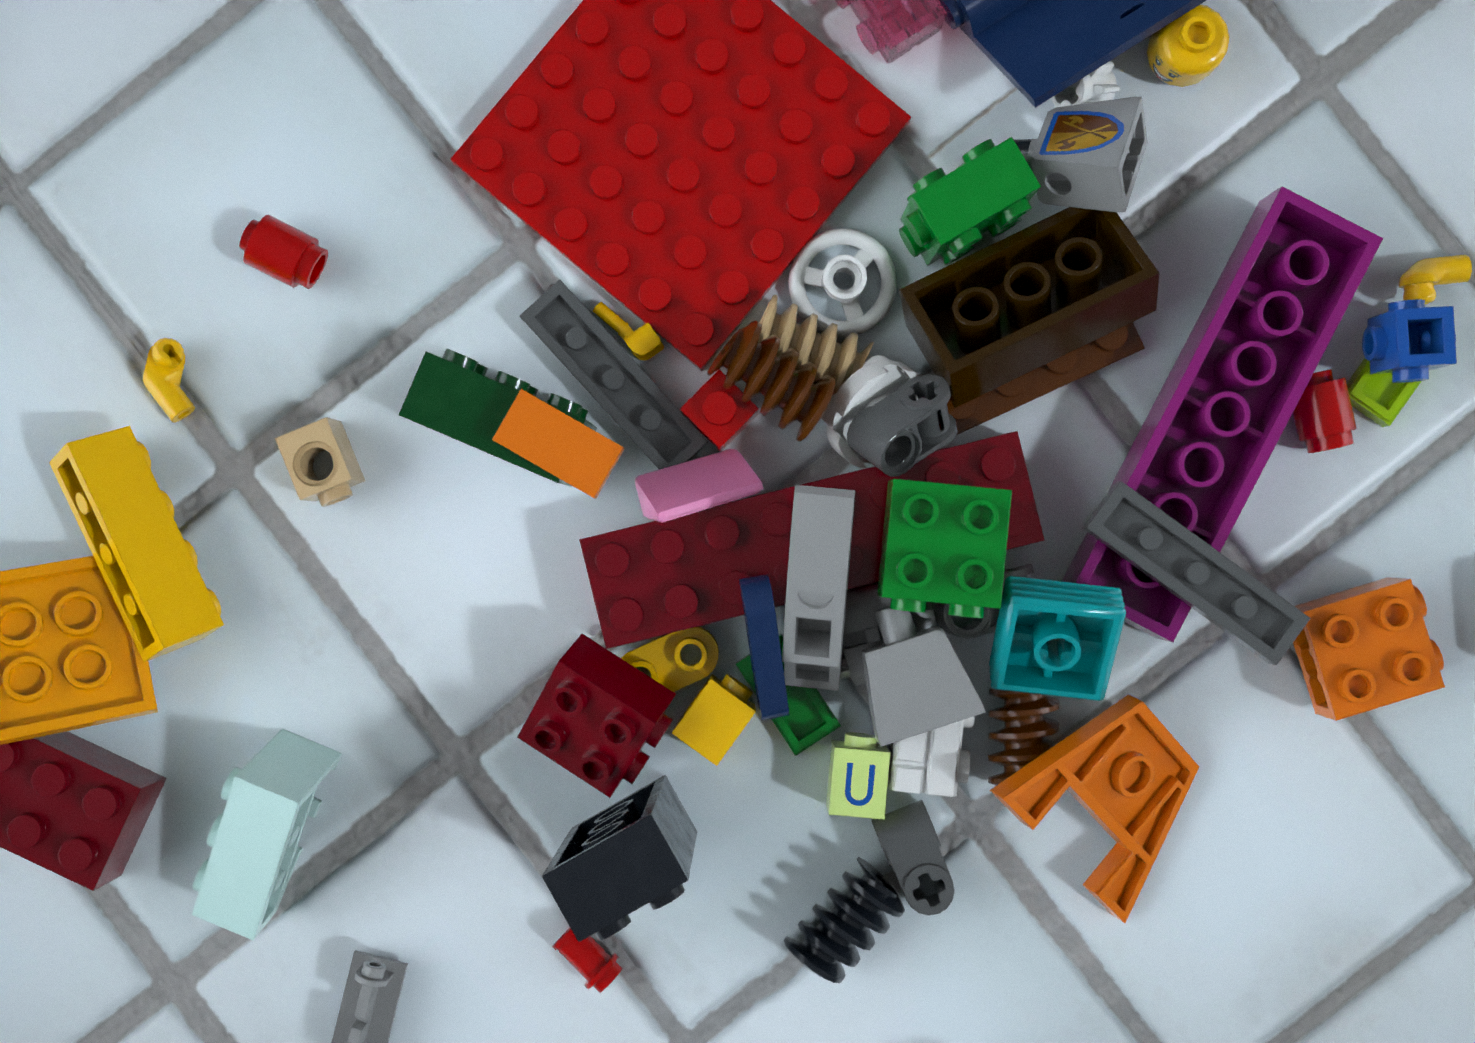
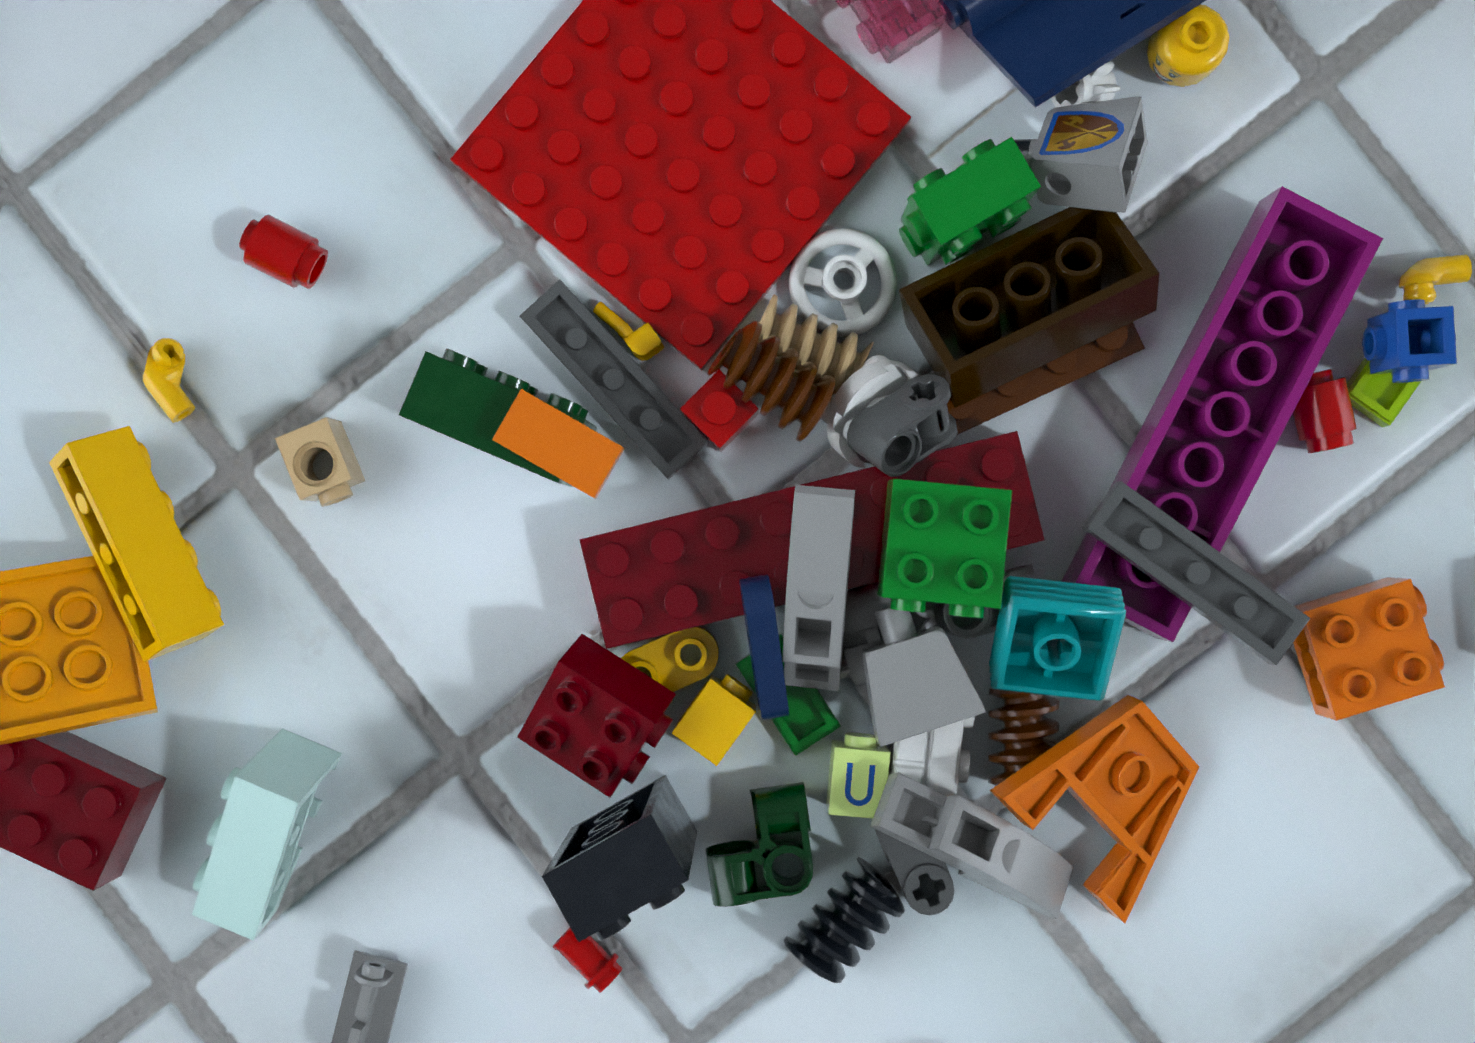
bright pink slope [635,449,763,523] -> none
none -> dark green piece [705,782,813,907]
none -> light grey slope [870,772,1074,919]

